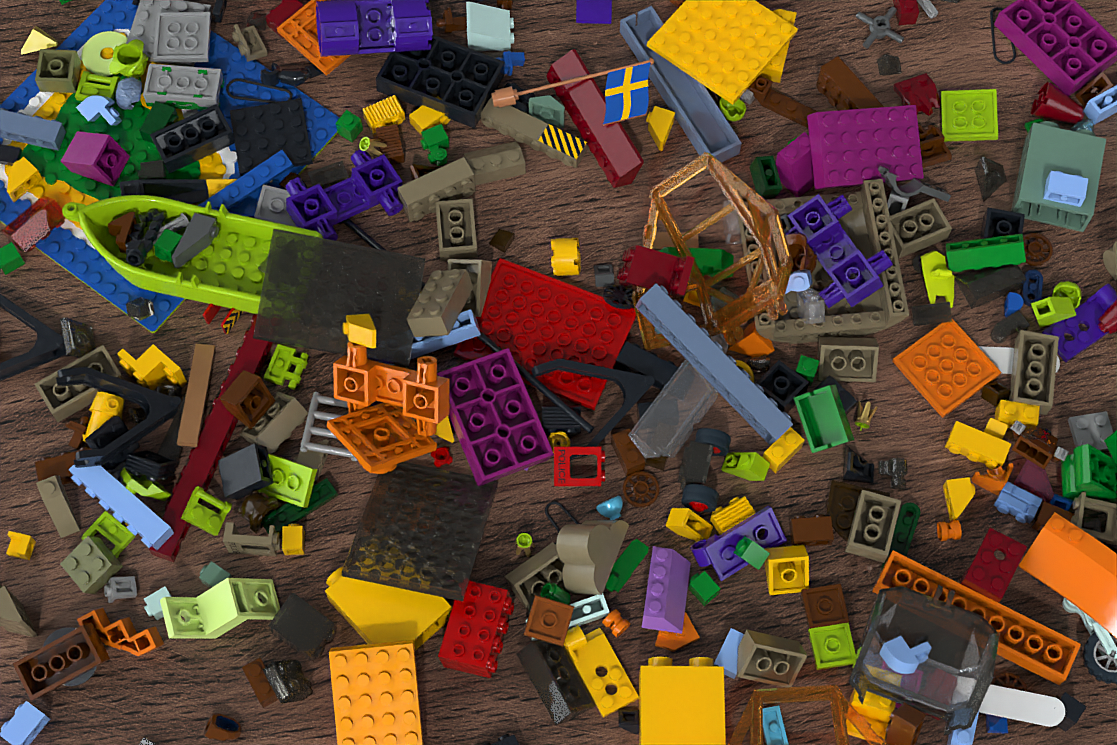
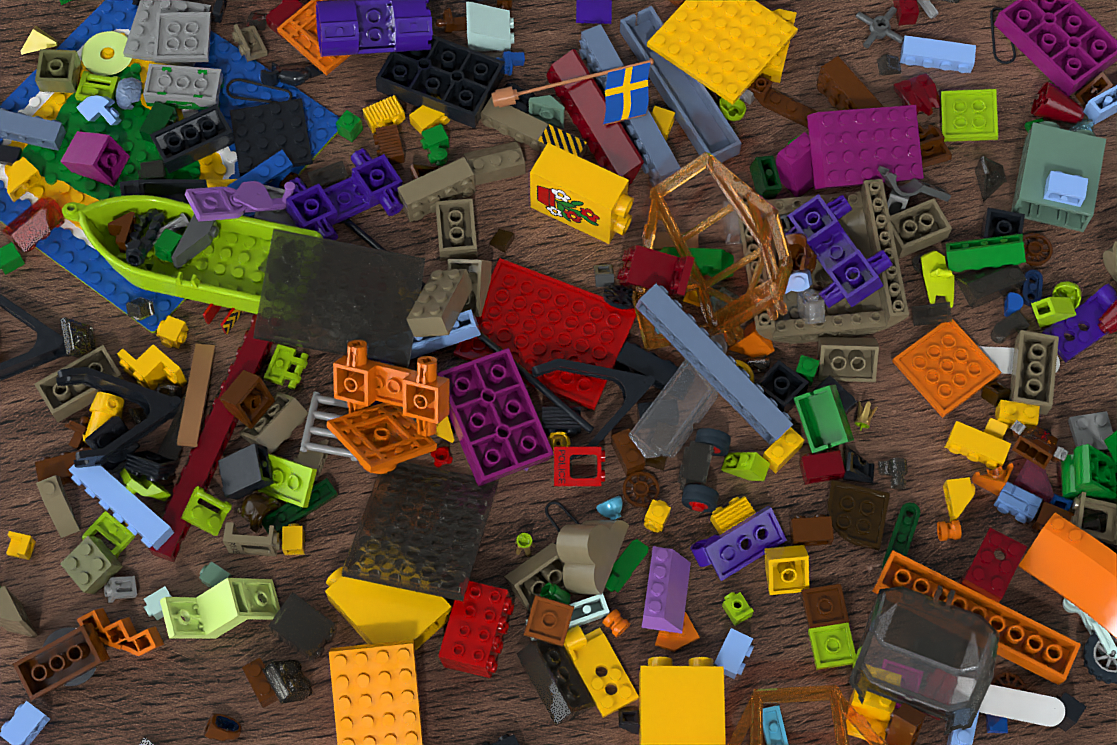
lime piece [109,39,148,79] -> none
yellow slope [343,314,376,348] -> none
pearl gold piece [359,137,387,158] -> none
yellow brick [551,237,581,276] -> none
yellow slope [665,508,713,541] -> none
green brick [688,571,721,606] -> none
green brick [733,536,770,570] -> none
dark tan slope [737,630,808,689] -> none
dark tan brick [845,490,901,563] -> none
light blue brick [879,636,932,674] -> none
none -> yellow brick [156,315,189,349]
none -> medium lavender plate [185,181,296,222]
none -> yellow brick [530,143,634,244]
none -> sand blue brick [579,24,681,194]
none -> yellow brick [644,500,671,532]
none -> lime brick [722,592,754,626]
none -> dark red brick [799,449,845,485]
none -> light blue brick [900,35,976,73]

